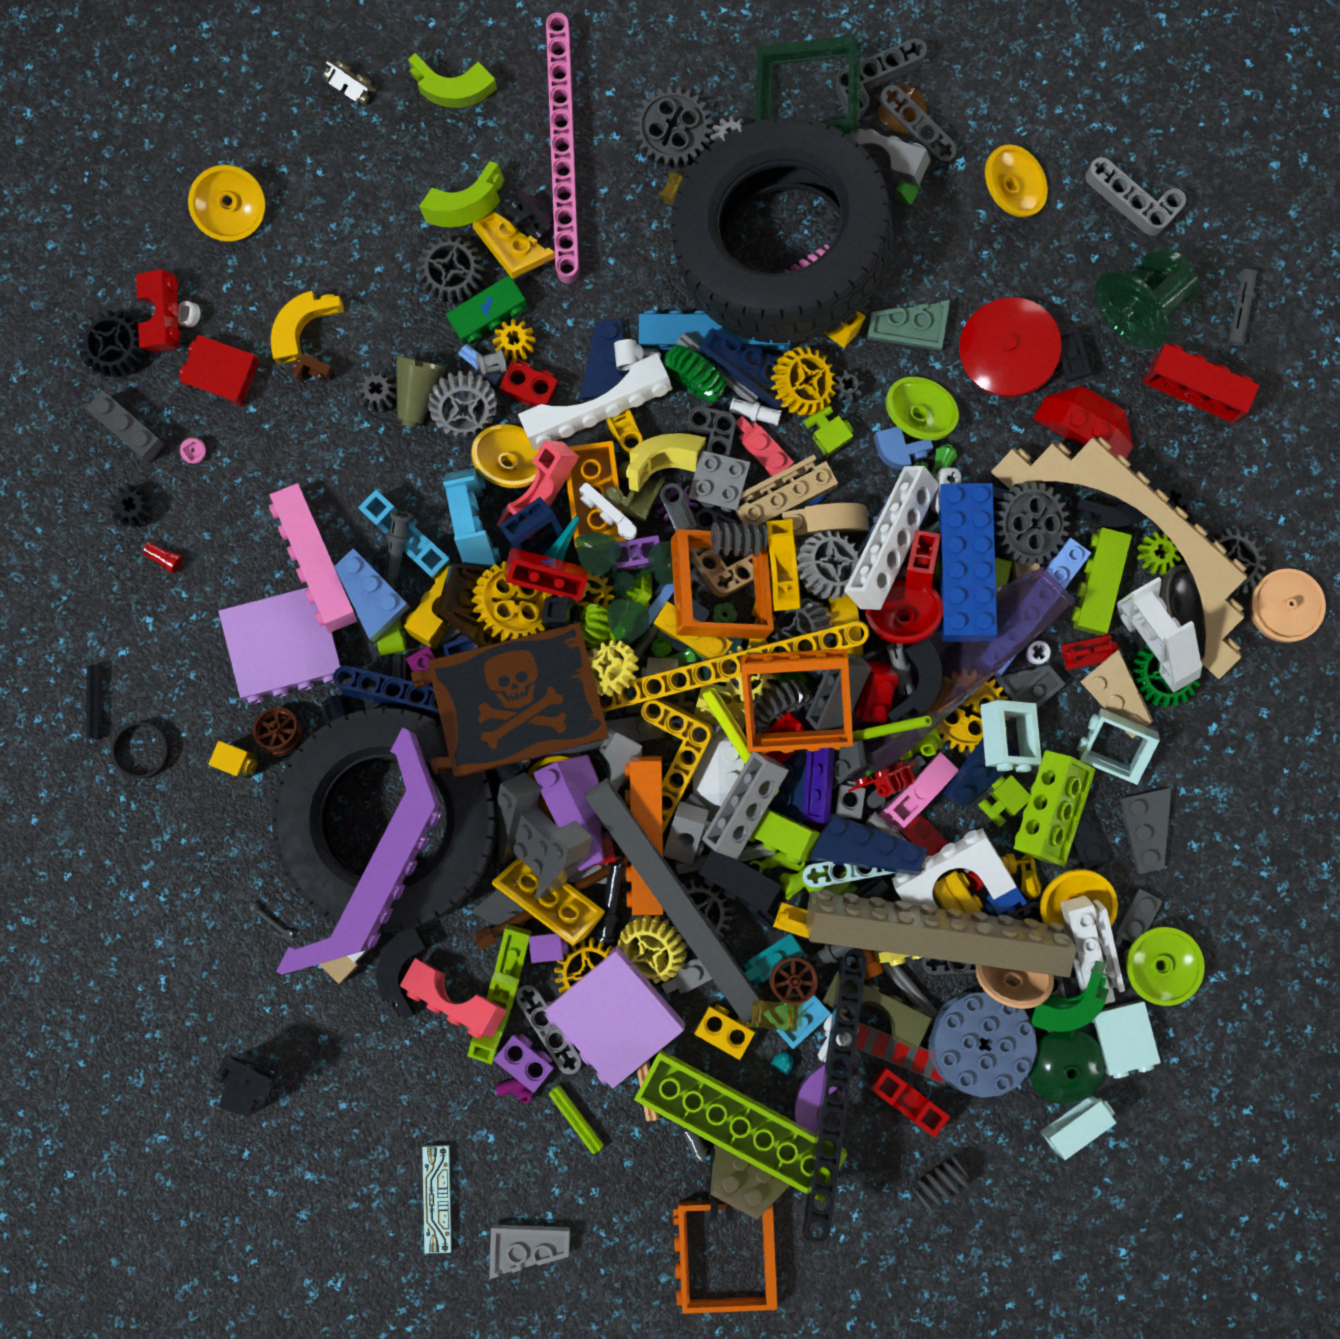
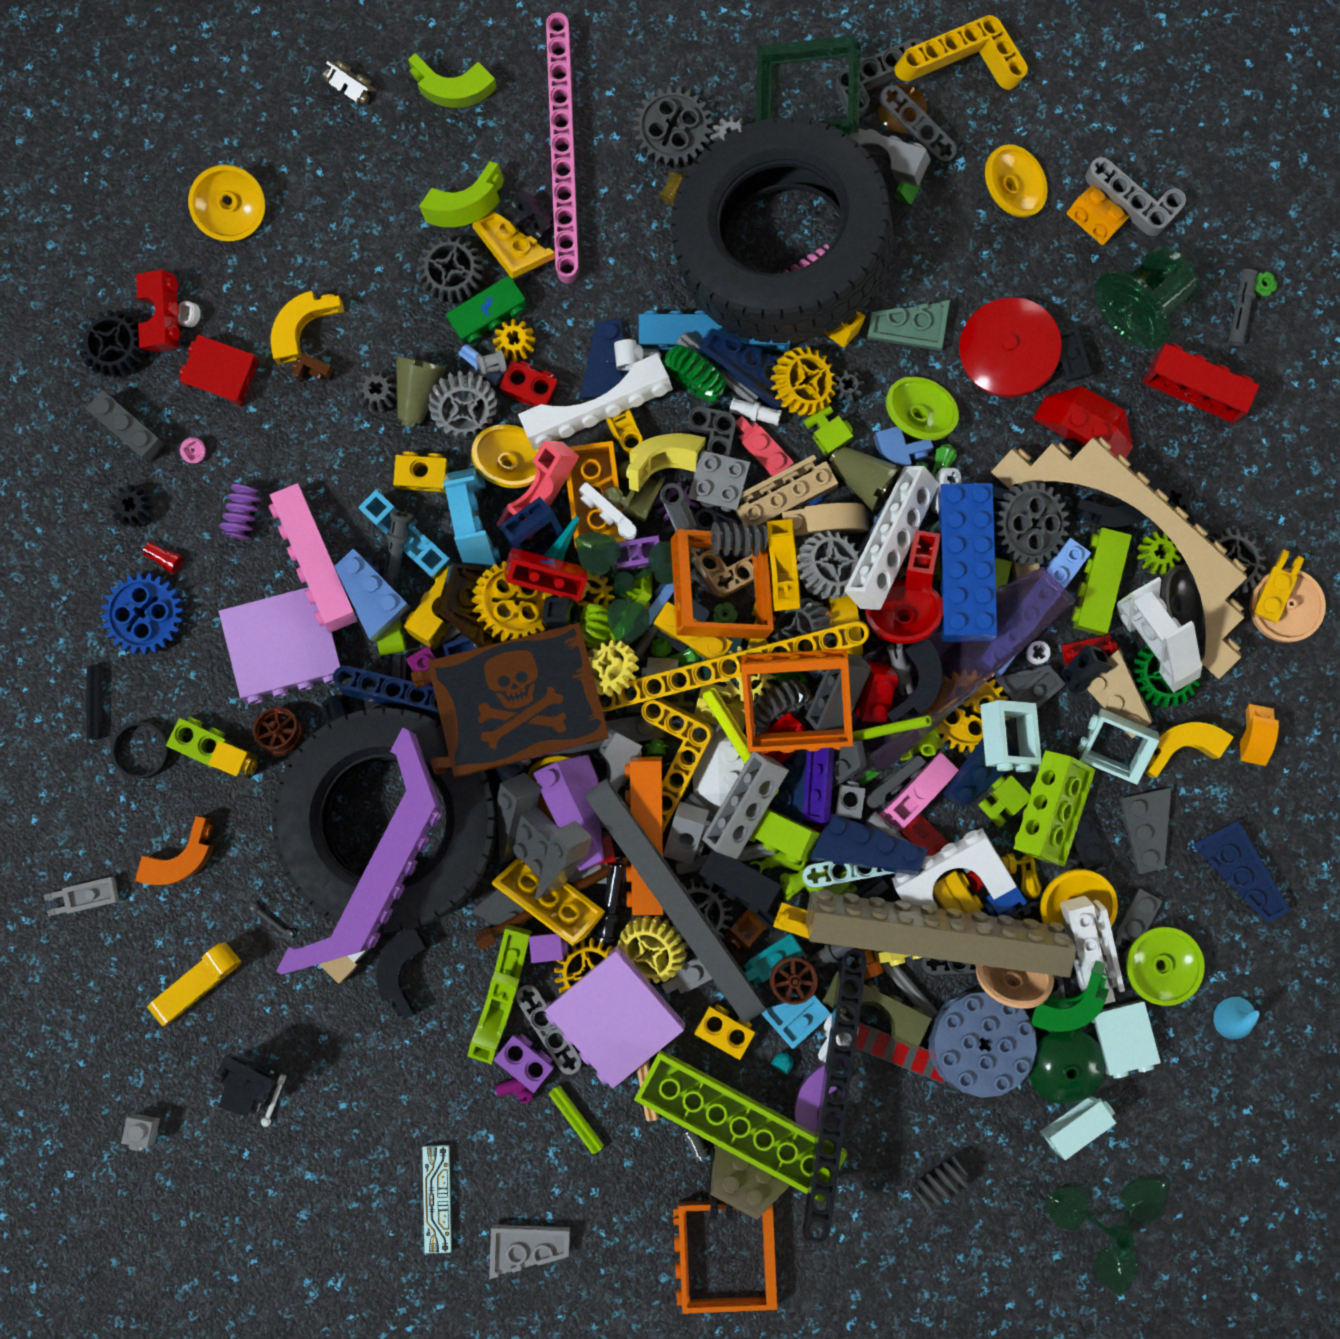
coral arch [400,958,507,1039] -> none
clear yellow tile [751,1000,798,1032] -> none
red hinge [848,761,916,797] -> none
red arch [868,1065,950,1138] -> none
none -> light grey hinge [44,877,120,916]
none -> blue gear [100,573,185,655]
none -> light grey brick [121,1114,160,1151]
none -> orange arch [135,816,214,885]
none -> yellow beam [147,942,242,1027]
none -> lime brick [166,716,231,768]
none -> medium lavender piece [219,484,261,540]
none -> white hinge [261,1074,286,1127]
none -> yellow brick [393,452,449,493]
none -> bright green plate [644,739,669,759]
none -> reddish brown bracket [723,909,767,954]
none -> olive cone [830,446,902,511]
none -> yellow beam [894,15,1028,90]
none -> clear green plant [1045,1178,1168,1297]
none -> black leg [1061,644,1113,693]
none -> light orange bracket [1067,184,1129,245]
none -> yellow arch [1144,722,1233,778]
none -> dark blue wing [1191,820,1291,923]
none -> medium azure hat [1213,997,1259,1039]
none -> light orange brick [1240,704,1279,766]
none -> yellow hinge [1252,549,1304,624]
none -> bright green plate [1254,272,1277,296]

